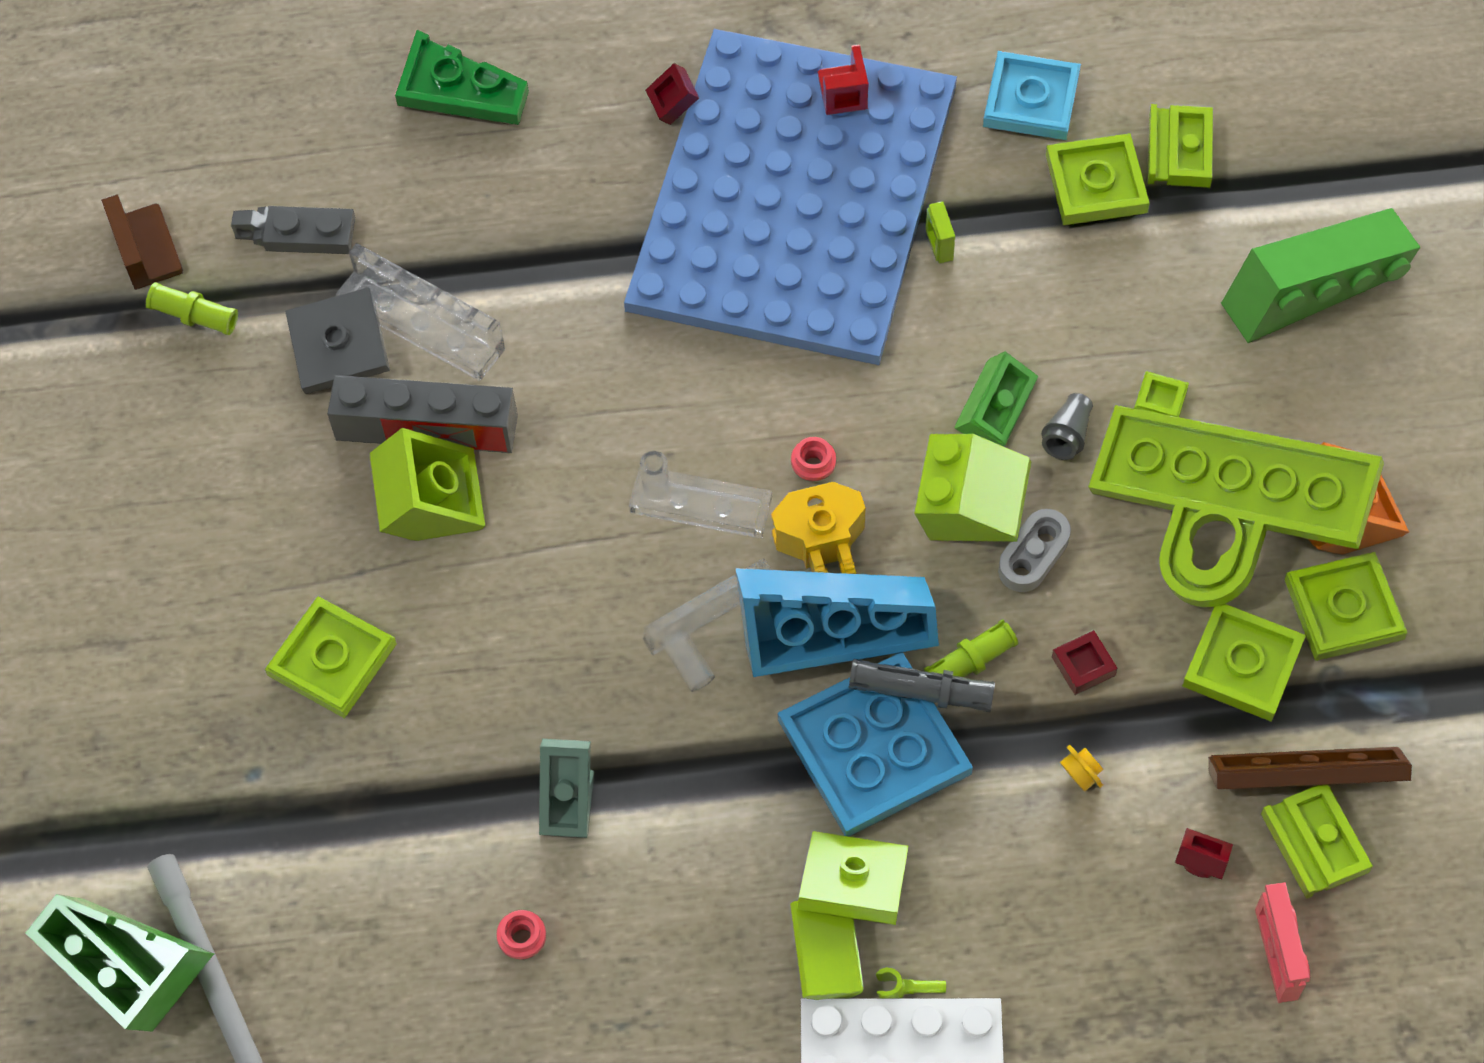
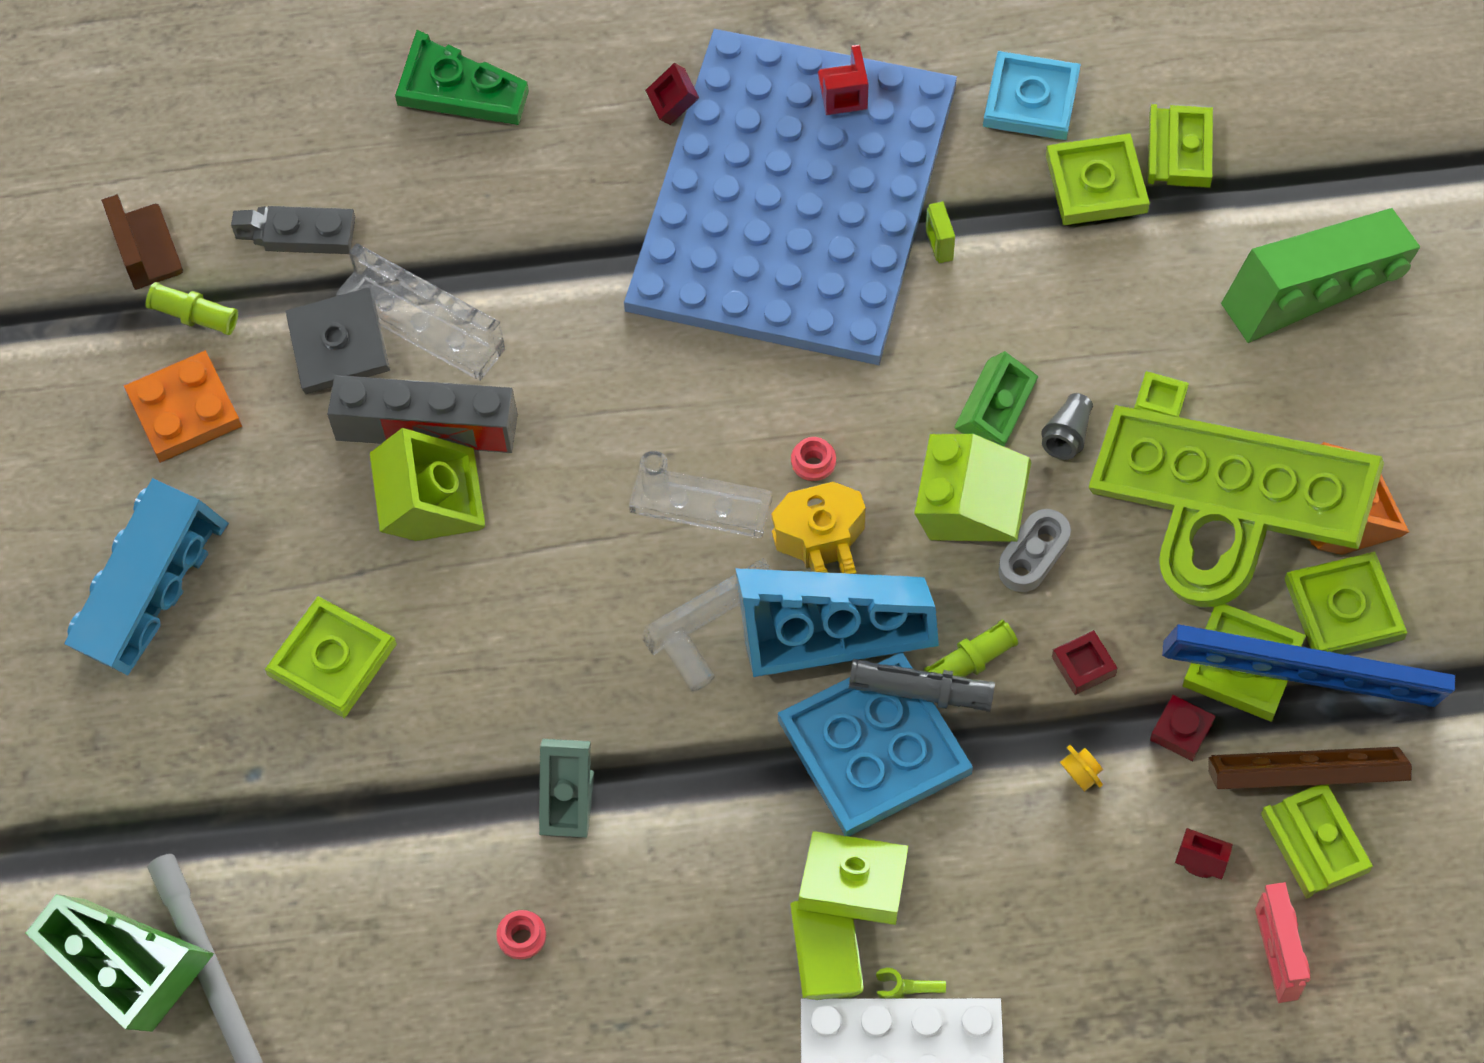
none -> dark azure wedge [64,478,229,676]
none -> orange plate [124,350,242,463]
none -> dark red plate [1150,695,1216,762]
none -> blue tile [1162,624,1455,707]

